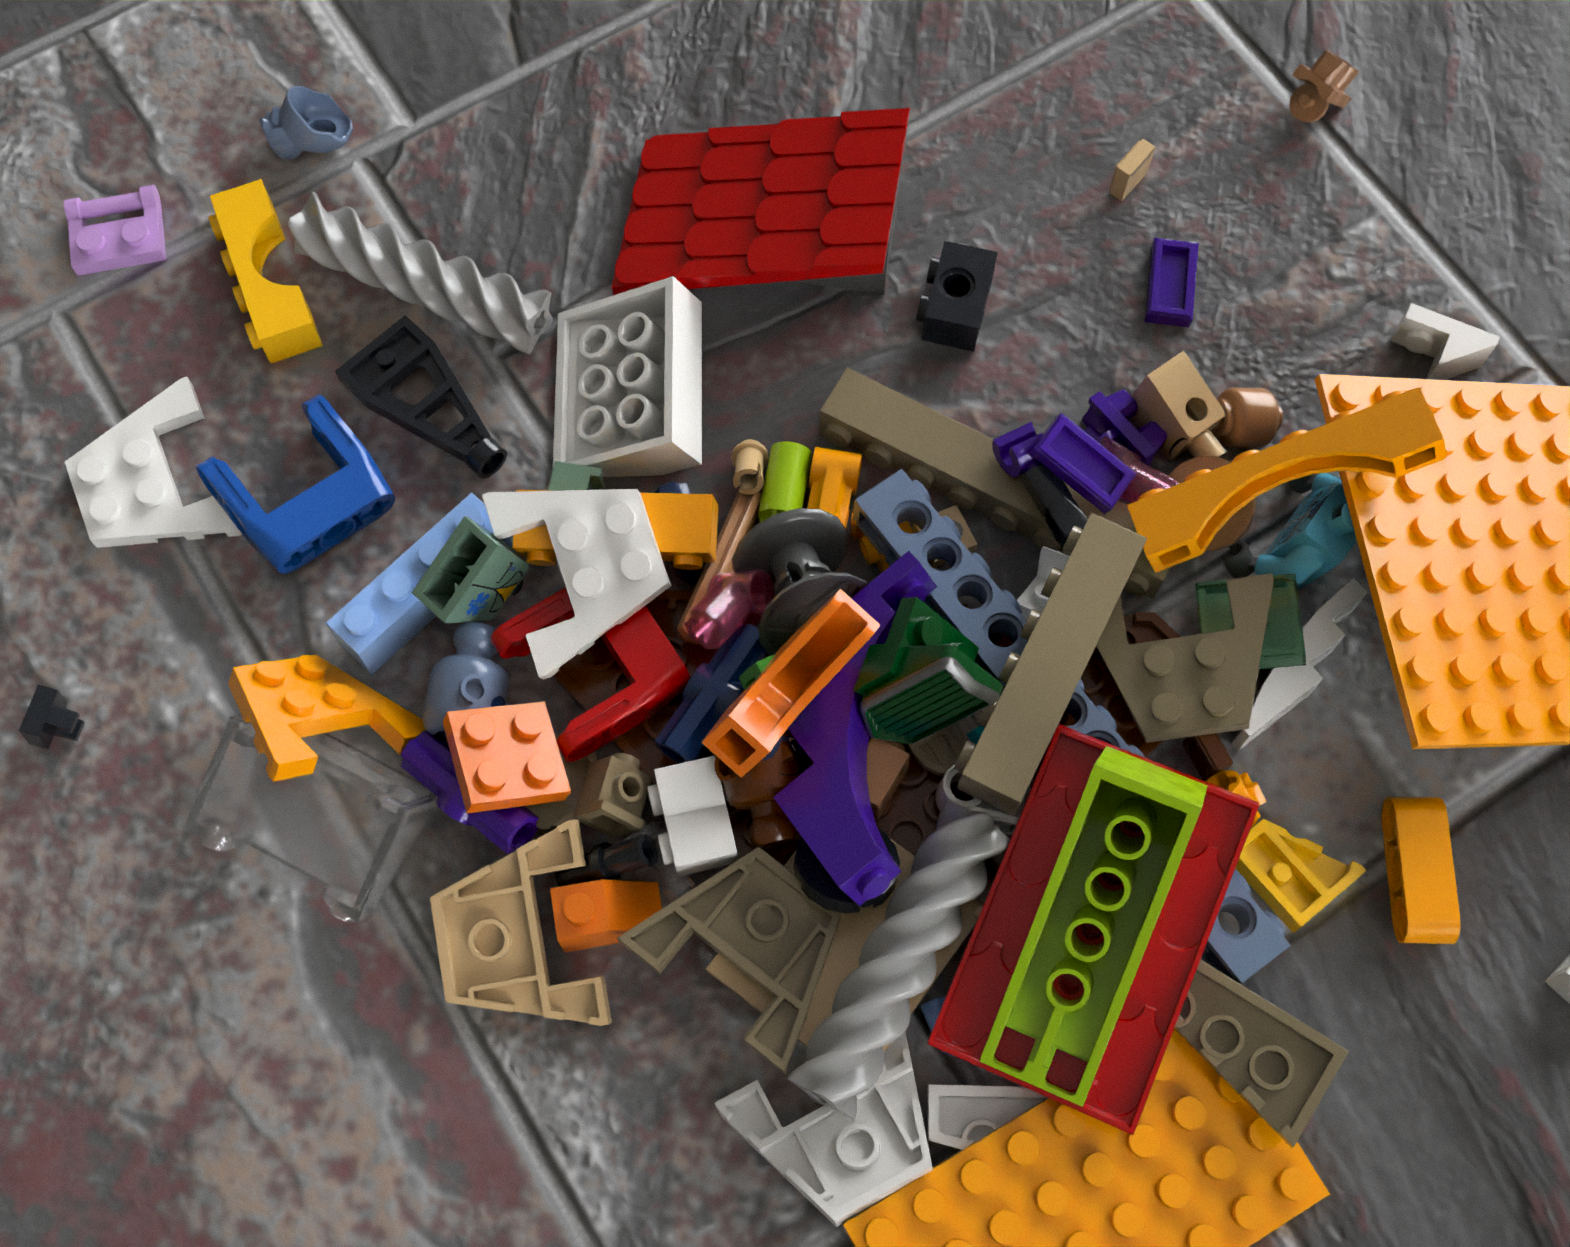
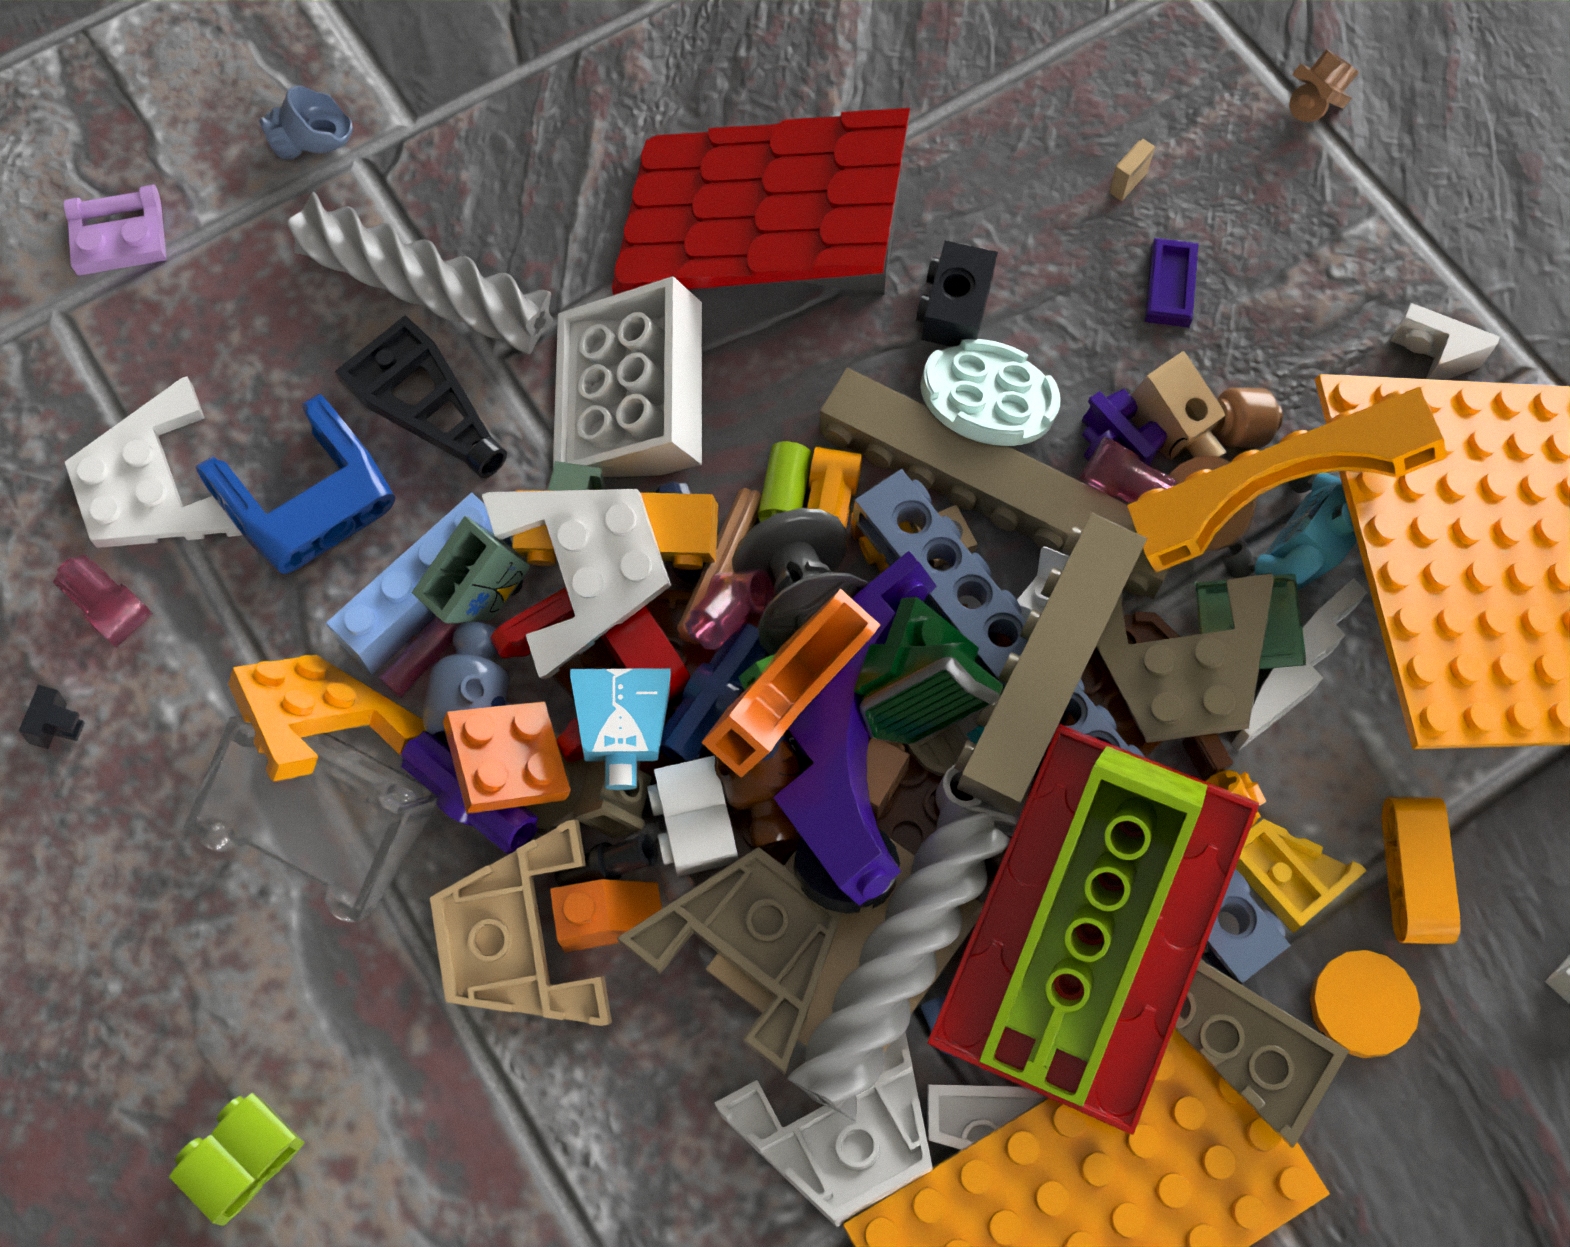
yellow arch [208,179,323,364] -> none
tan pin [731,439,769,495] -> none
black piece [992,422,1088,547] -> none
dark purple tile [1029,413,1137,514] -> none
none -> clear pink piece [53,554,153,648]
none -> lime brick [169,1093,305,1226]
none -> clear pink pin [378,617,465,698]
none -> medium azure torso [570,669,670,790]
none -> light aqua tile [920,339,1060,446]
none -> light orange tile [1310,950,1421,1058]

